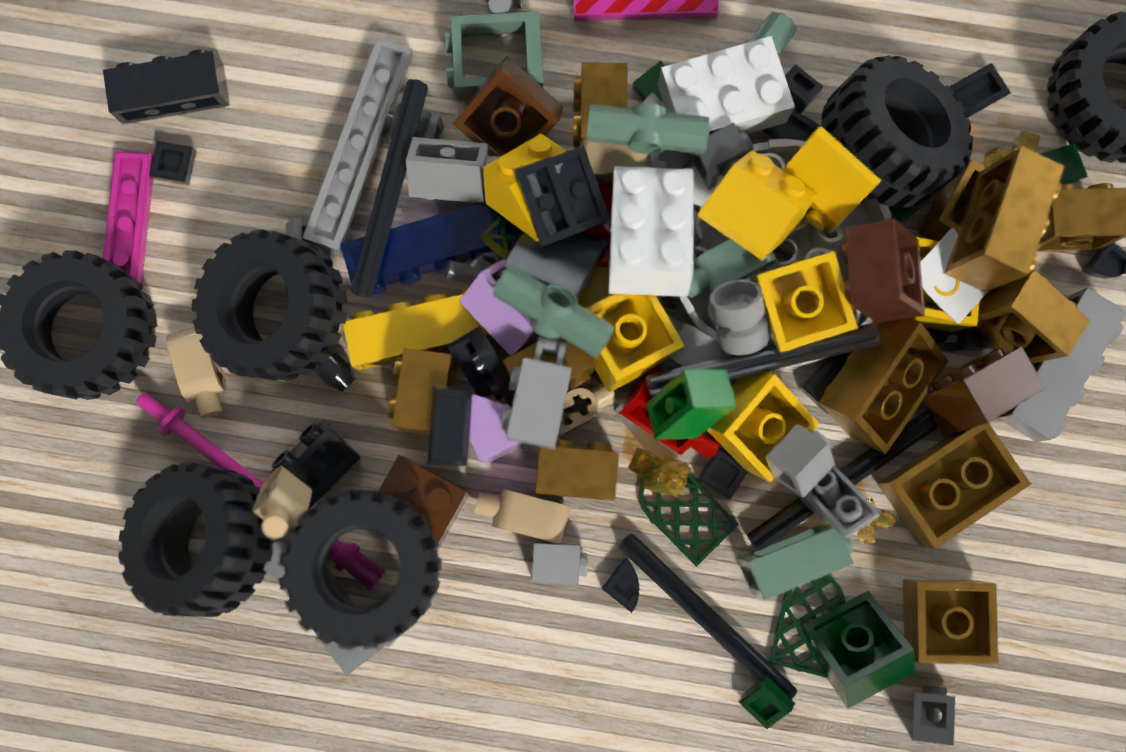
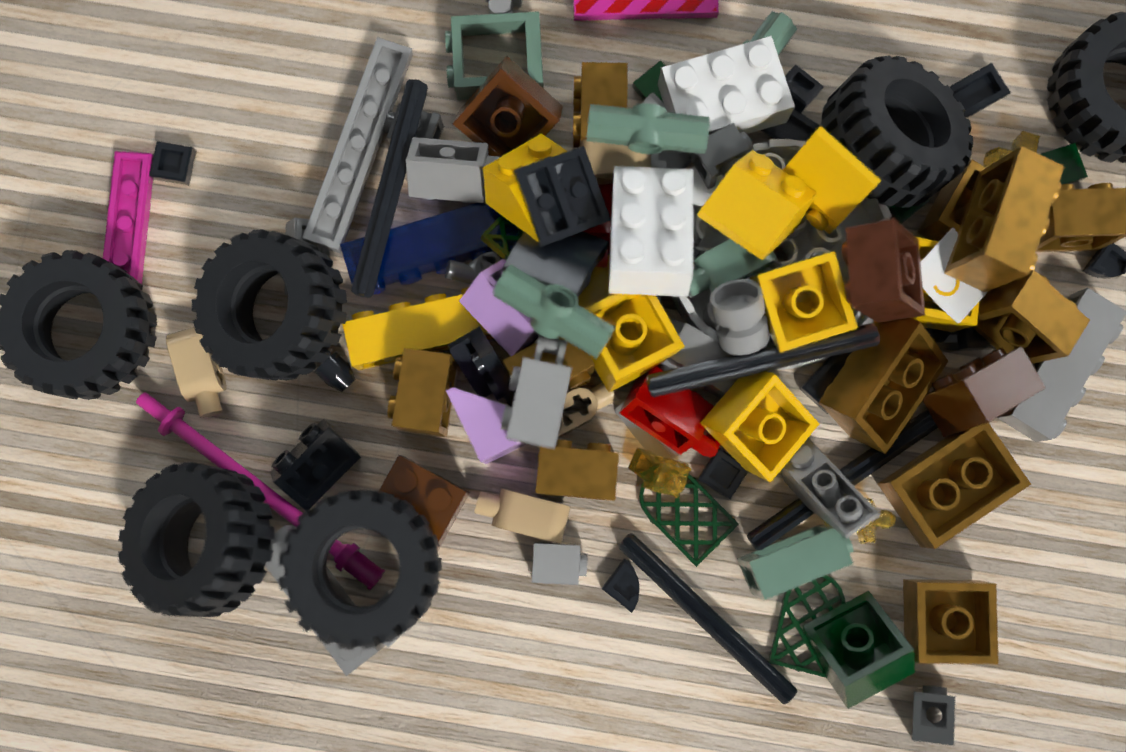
black brick [103,49,230,124] -> none
tan piece [252,466,312,538] -> none
black tile [427,384,473,467] -> none
green brick [646,369,736,440] -> none
dark green tile [739,676,795,729] -> none
light grey brick [766,424,835,498] -> none

